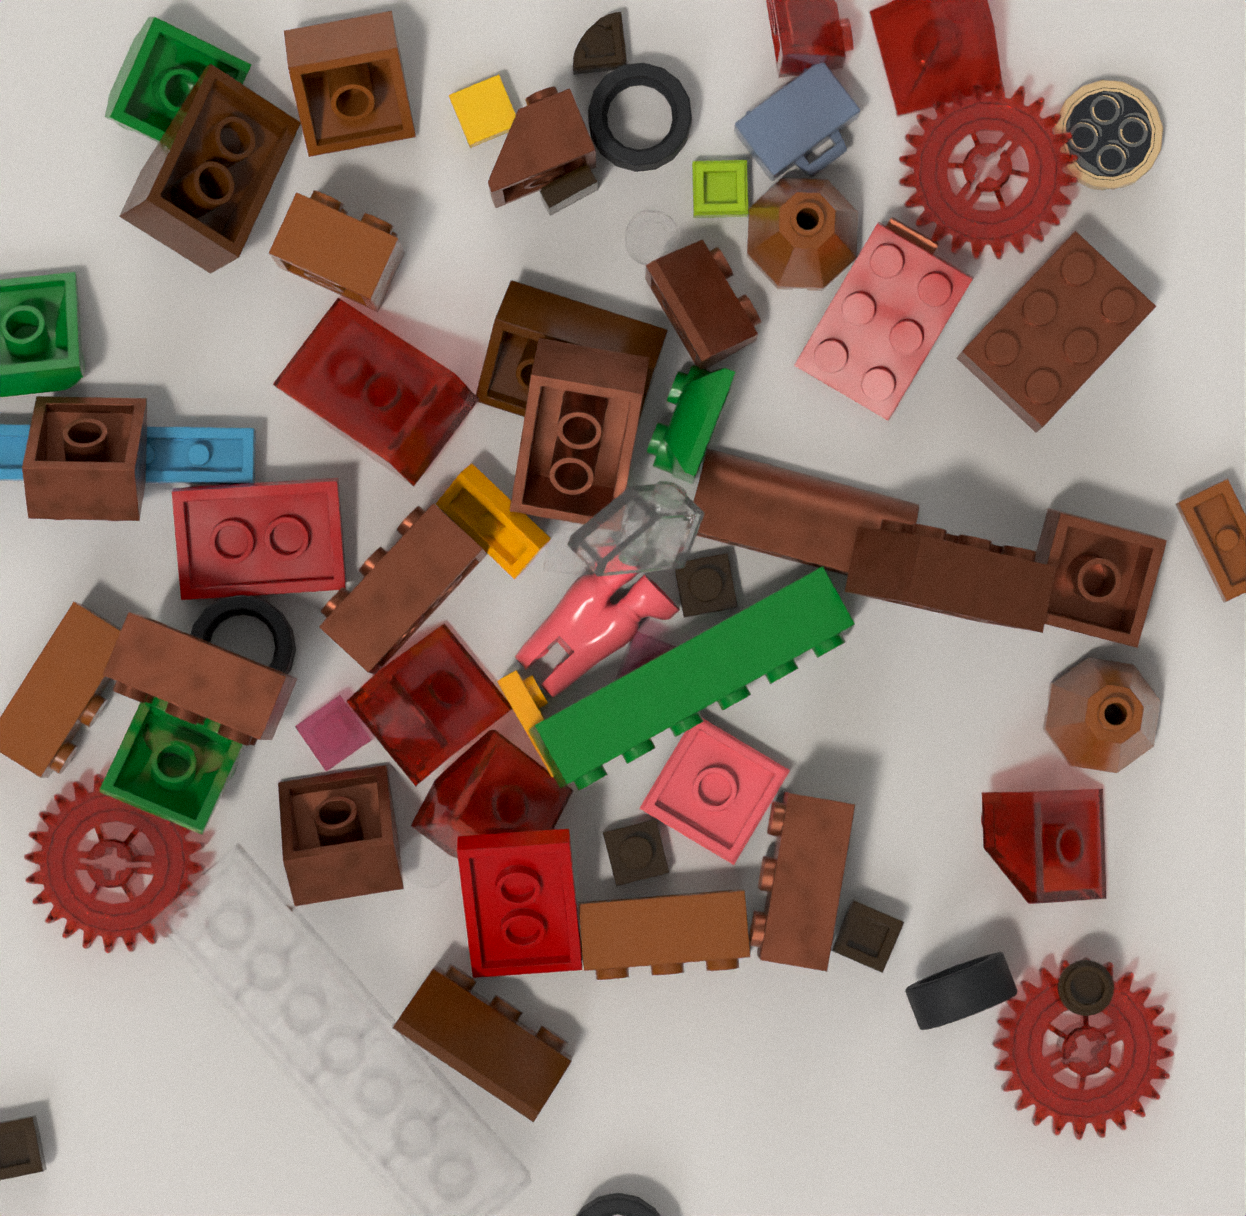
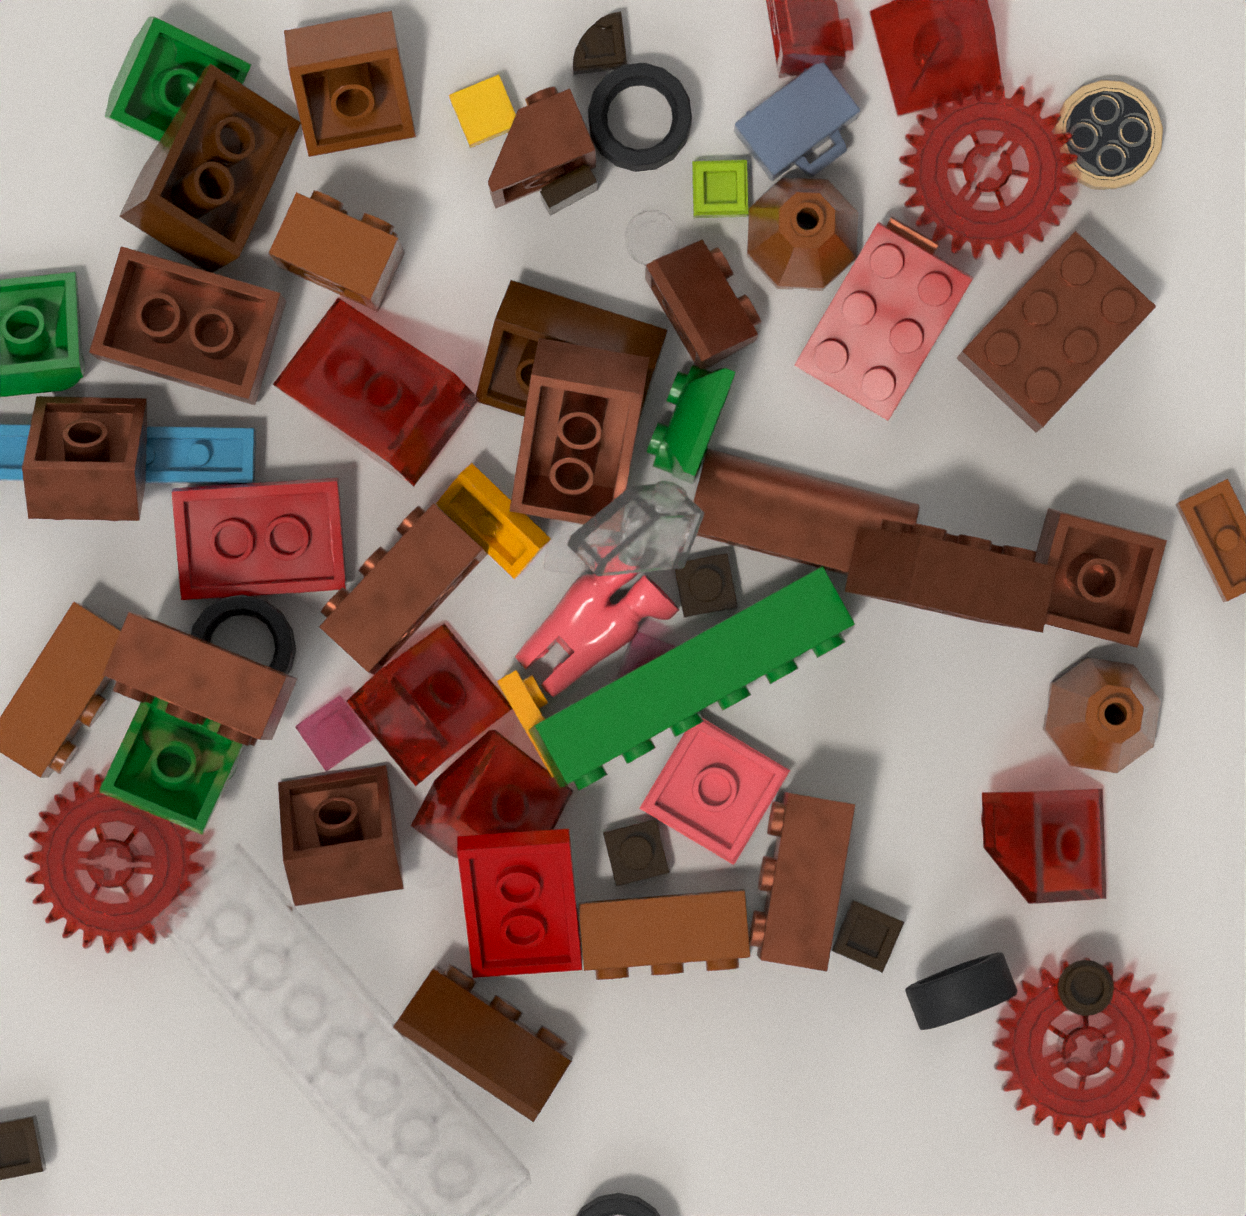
none -> copper brick [89,246,286,405]

